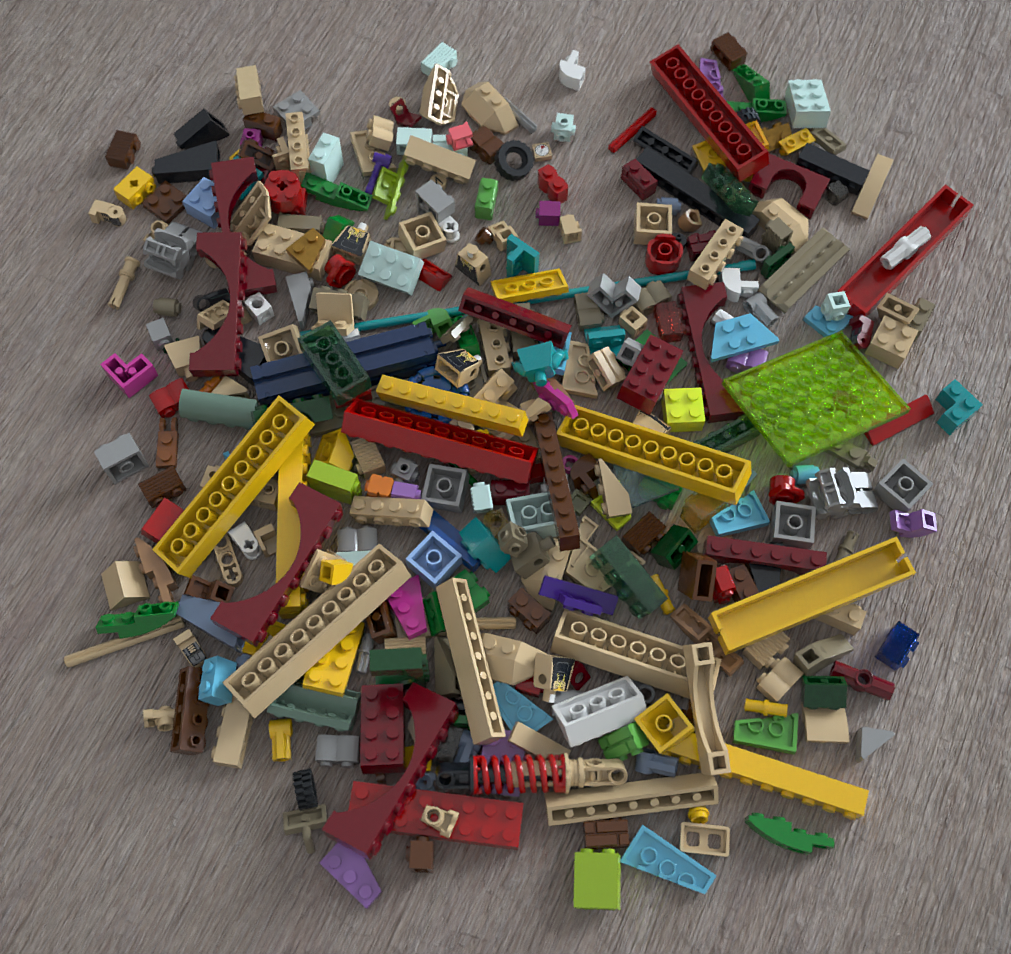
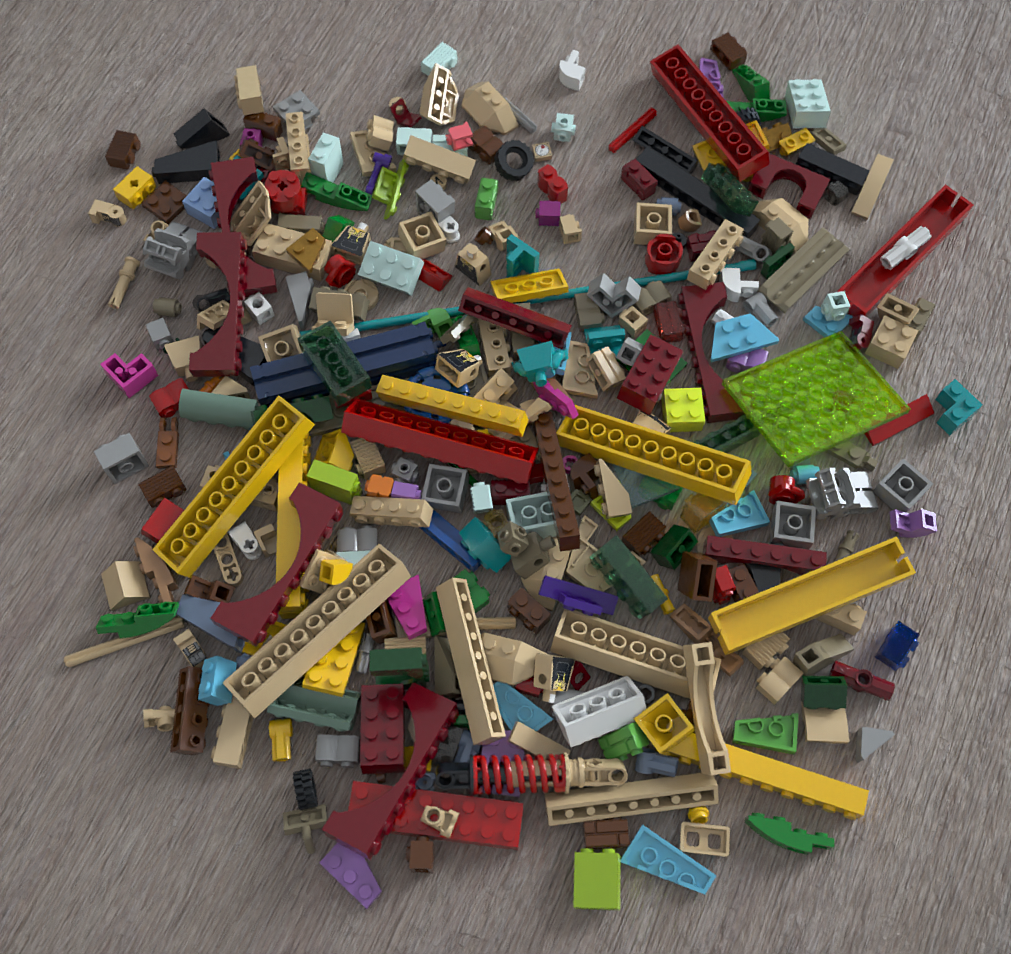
light blue brick [406,531,462,591] -> none
yellow pin [744,698,788,718] -> none

